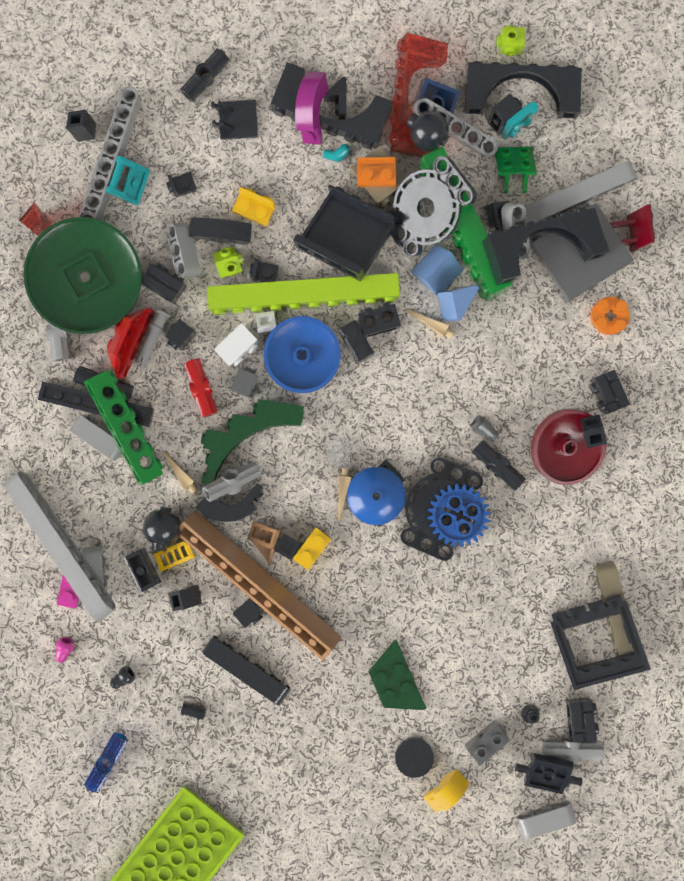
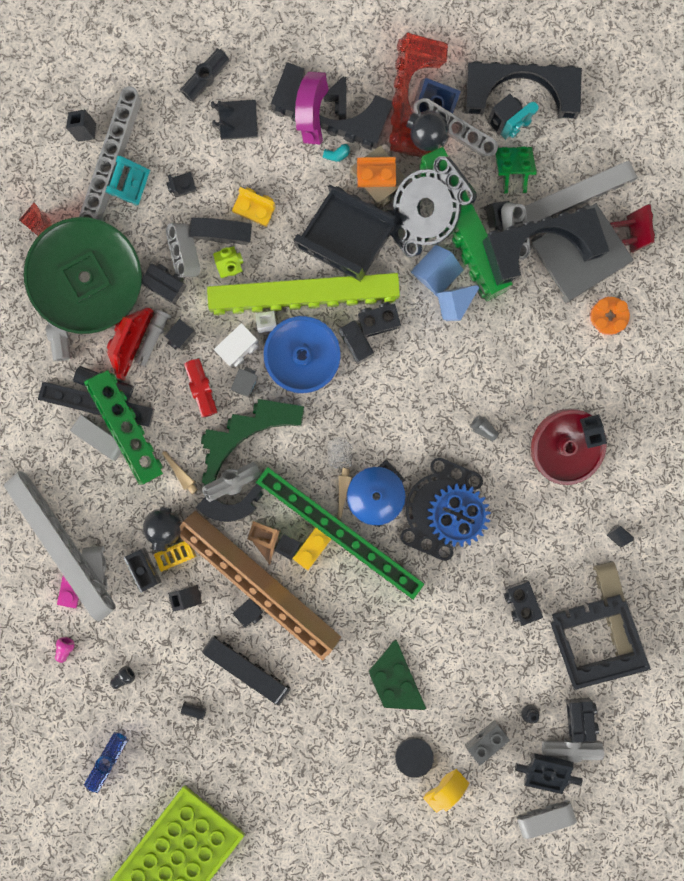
black bracket [249,258,279,282] -> none
tan piece [407,309,455,339] -> none
black piece [472,440,526,491] -> none
lime brick [496,25,525,56] -> none
black brick [589,369,630,415] -> none
none -> green brick [256,467,425,600]
none -> black brick [503,580,543,626]
none -> black slope [607,525,634,548]

